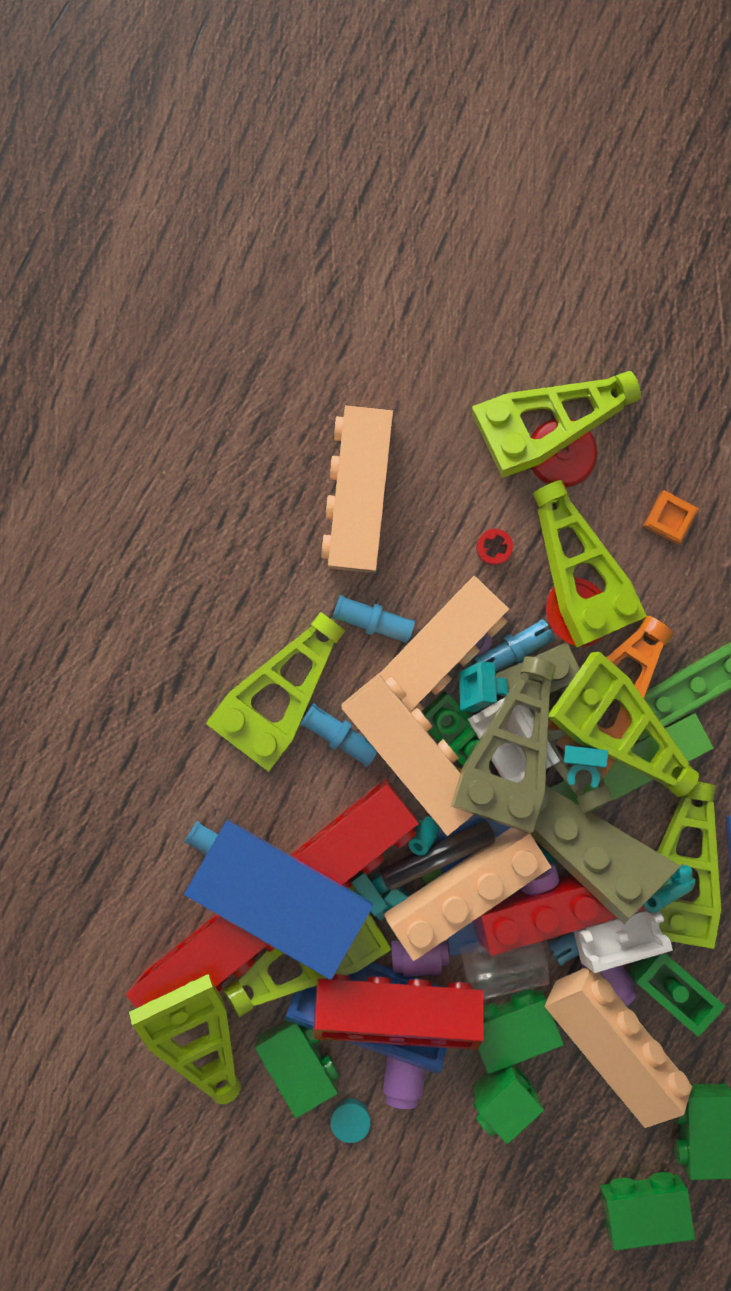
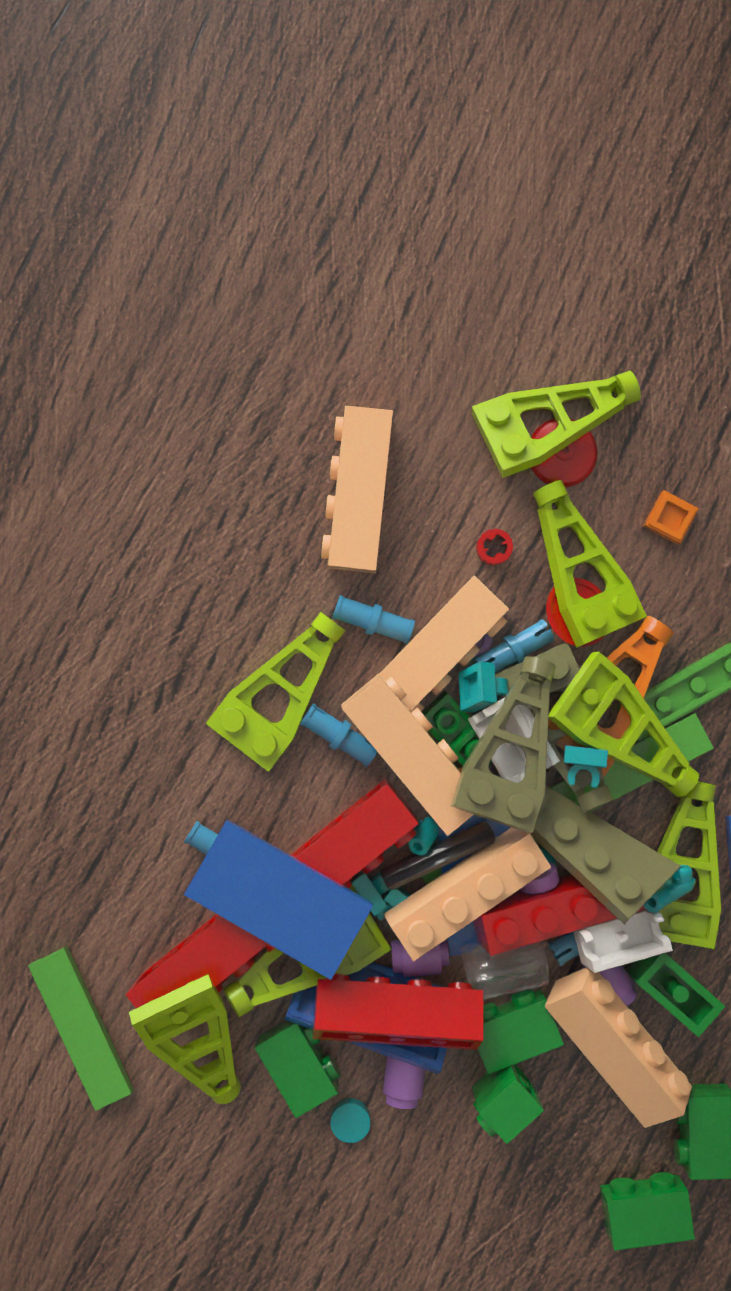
none -> bright green tile [28,946,134,1111]

